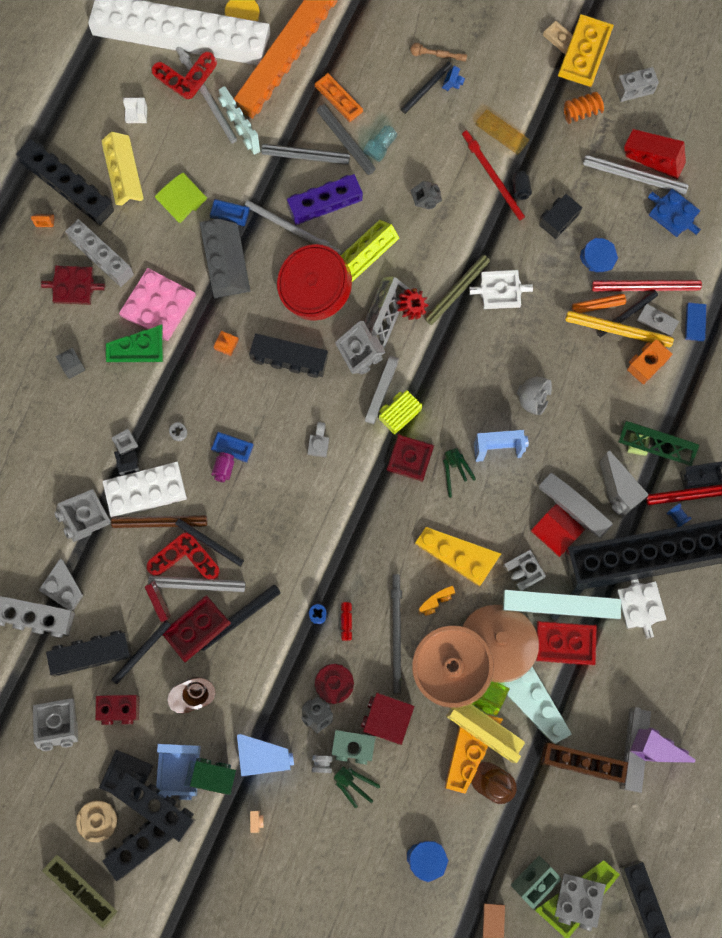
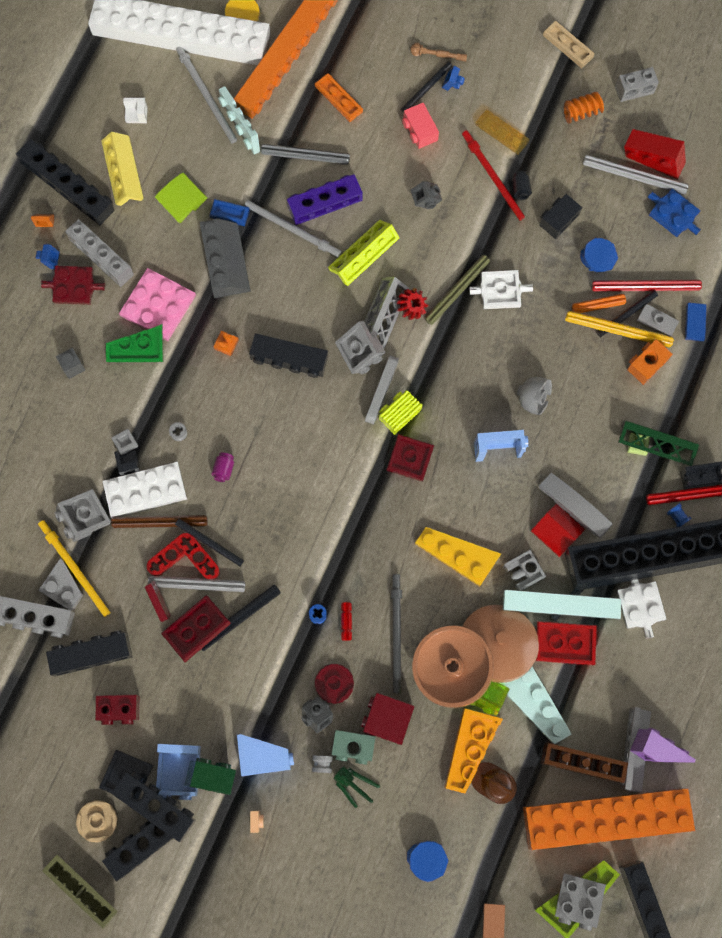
light grey plate [33,698,78,751] -> none
black bar [111,620,171,684] -> none
red beam [152,52,217,99] -> none
piece [167,677,216,714] -> none
blue tile [211,432,254,463] -> none
red brick [277,244,352,321] -> none
light grey plate [308,422,329,458] -> none
dark grey axle [317,104,376,175] -> none
clear light blue piece [363,126,397,162] -> none
light orange slope [418,586,455,616] -> none
dark green plant [443,448,476,498] -> none
light yellow panel [446,704,525,763] -> none
sand green brick [511,855,562,909] -> none
yellow tile [558,14,614,87] -> none
light grey slope [599,450,649,517] -> none
none -> blue tile [35,244,60,269]
none -> yellow bar [38,520,111,617]
none -> coral brick [402,103,439,149]
none -> orange brick [523,788,695,850]

